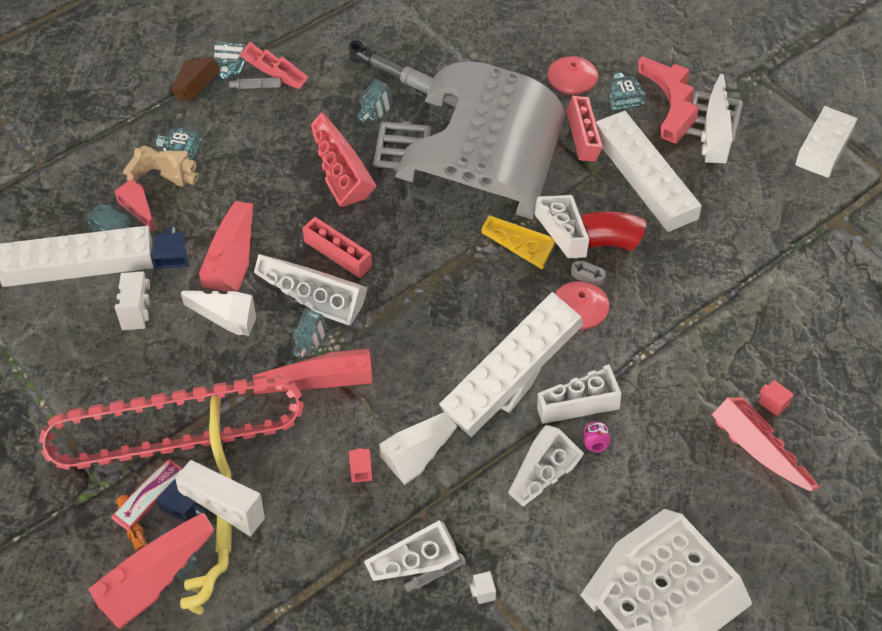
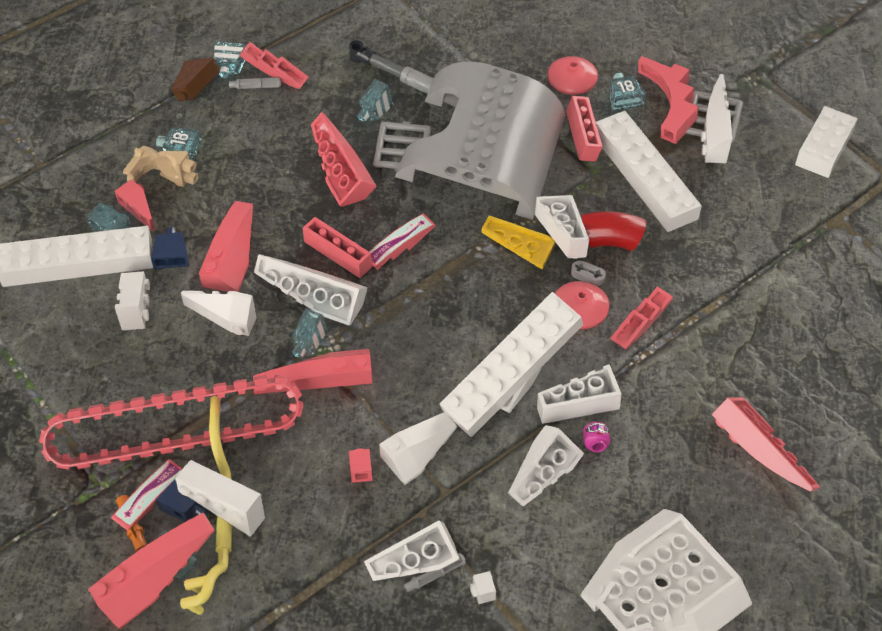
coral brick [759,380,794,417] -> none
none -> slope [369,213,436,270]
none -> coral slope [610,287,673,350]

